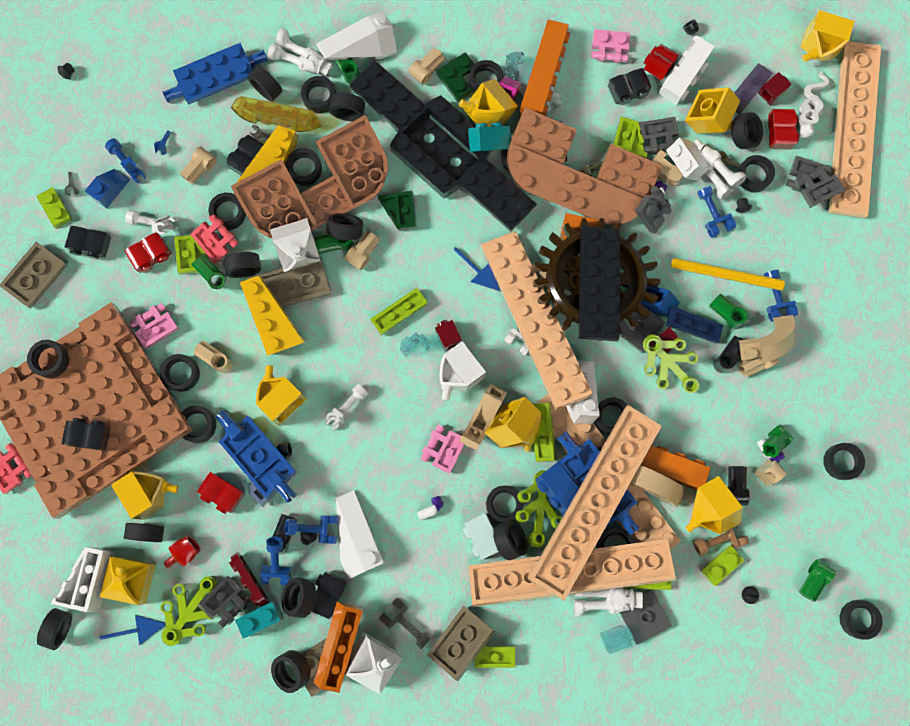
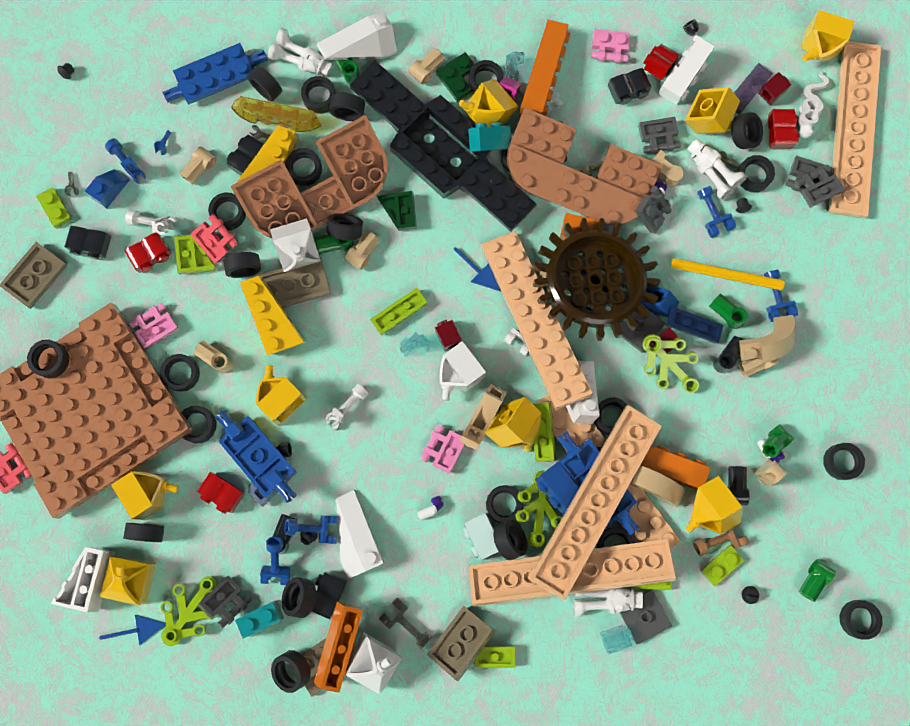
black tyre [36,608,72,651] -> none
black brick [61,418,110,451] -> none
red piece [164,535,201,568] -> none
green piece [191,253,226,290] -> none
dark red plate [229,552,269,607] -> none
black plate [578,226,620,342] -> none
lime wing [613,116,647,158] -> none
white brick [666,138,710,181] -> none

